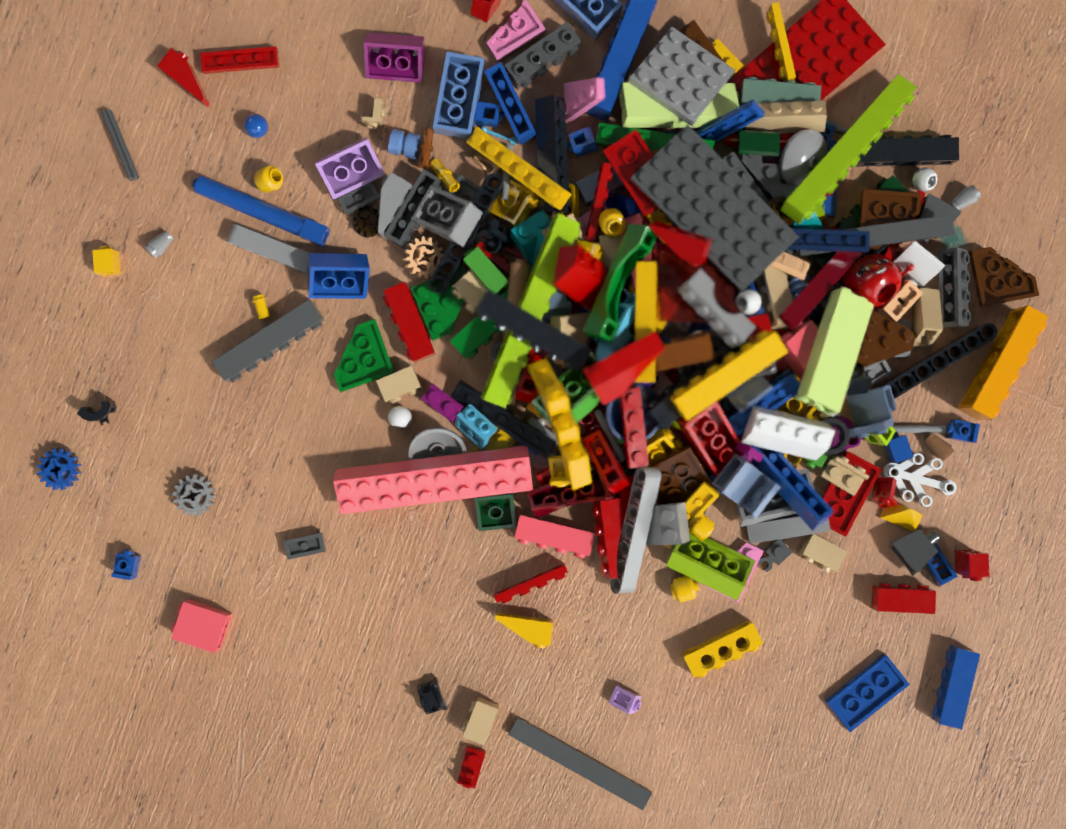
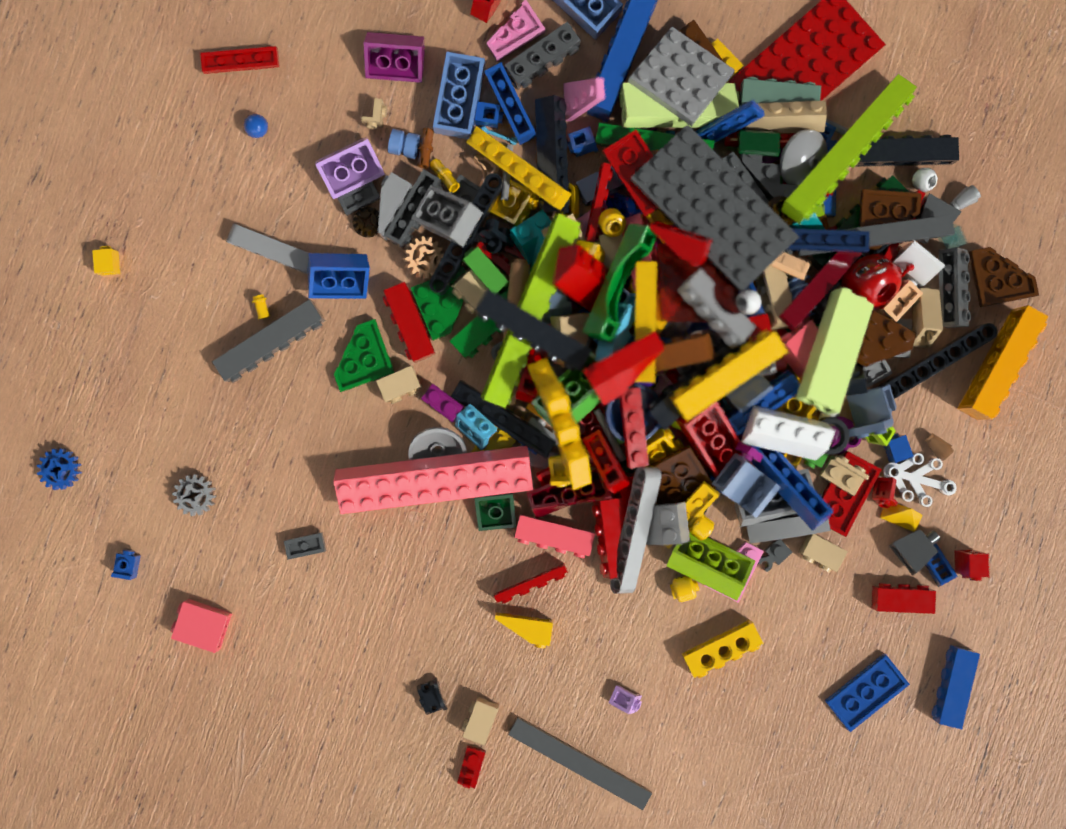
black piece [77,401,117,425] -> none
dark grey axle [101,109,139,181] -> none
light grey cone [144,231,174,259] -> none
red slope [157,48,210,107] -> none
blue brick [193,175,331,247] -> none
yellow head [254,165,283,193] -> none
white piece [388,406,412,428] -> none
yellow plate [766,2,796,82] -> none
light grey bar [893,425,946,433] -> none
blue brick [946,419,980,443] -> none

